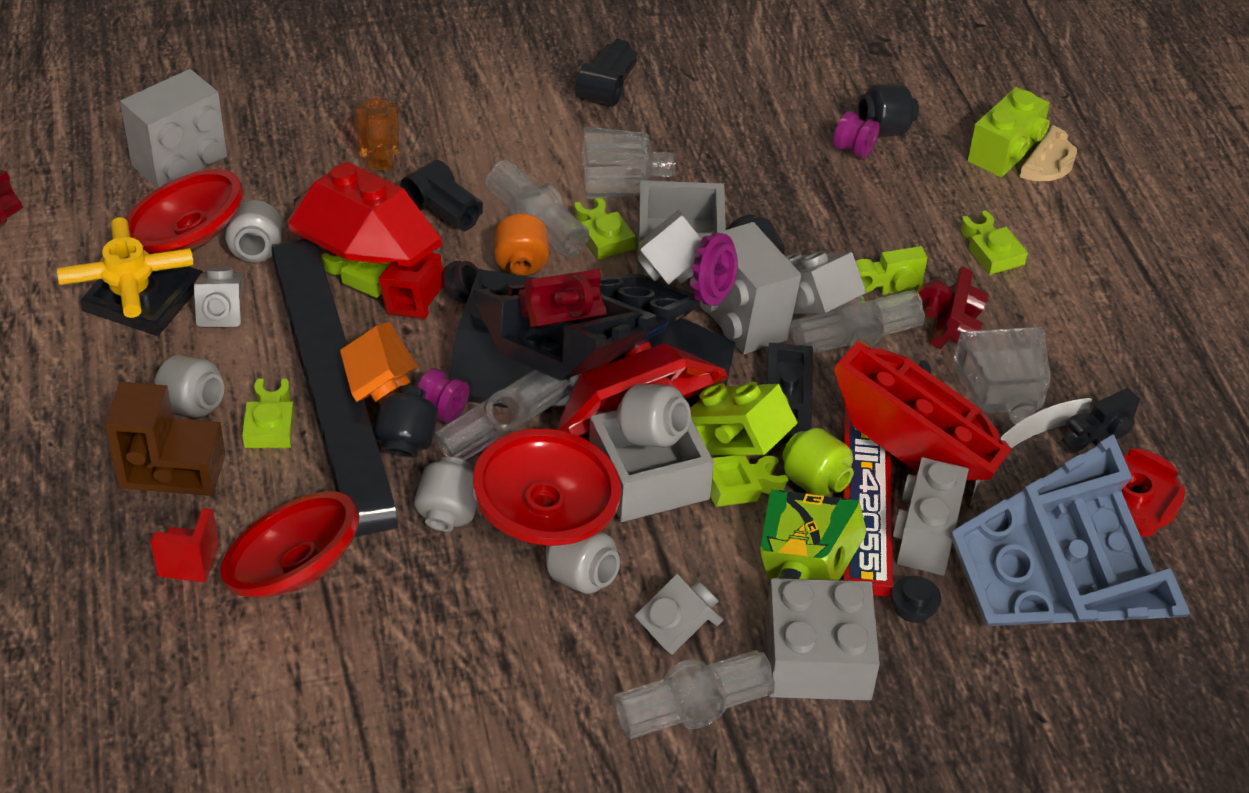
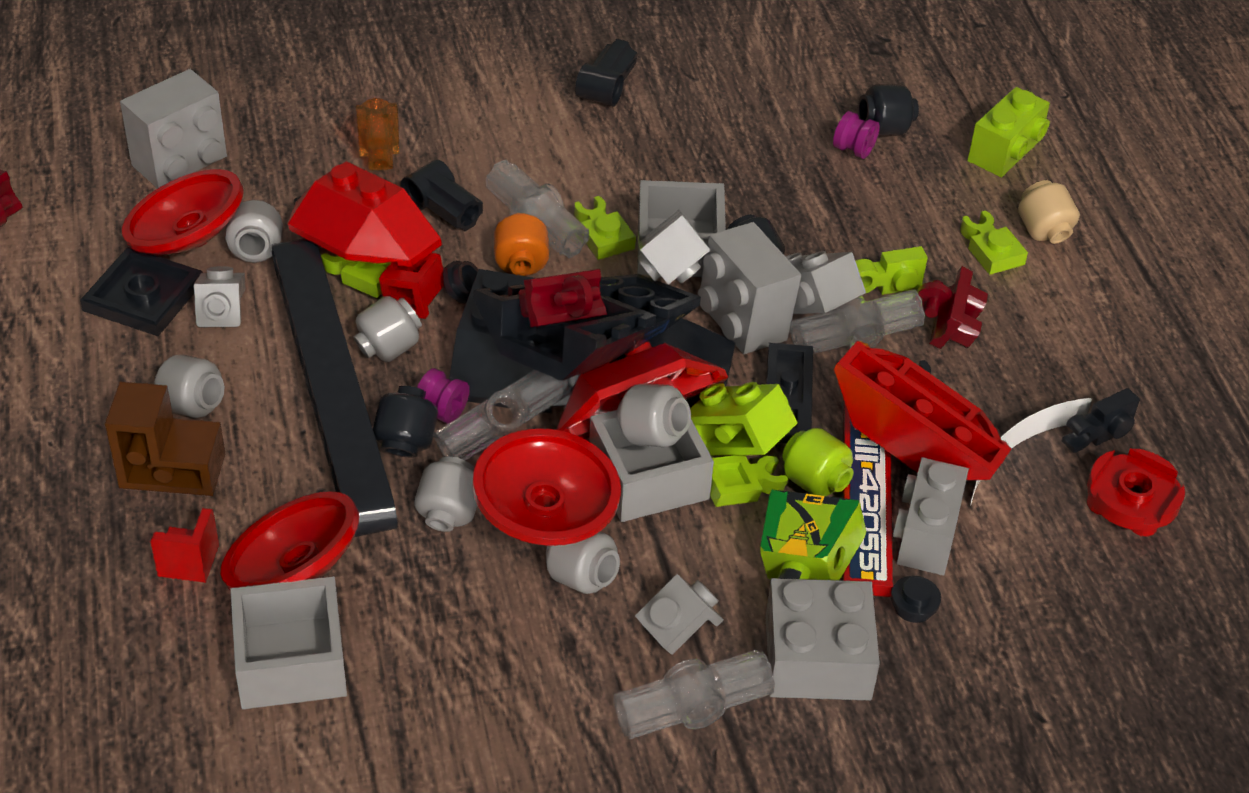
yellow bar [57,217,194,318] -> none
lime plate [242,378,295,448] -> none
orange slope [340,322,419,402] -> none
clear torso [581,127,675,198] -> none
magenta gear [690,232,738,306] -> none
sand blue wedge [950,434,1191,626] -> none
clear torso [954,327,1051,424] -> none
tan tile [1020,125,1077,181] -> none
none -> light grey piece [230,576,347,710]
none -> light grey head [353,296,422,362]
none -> tan head [1018,180,1080,244]

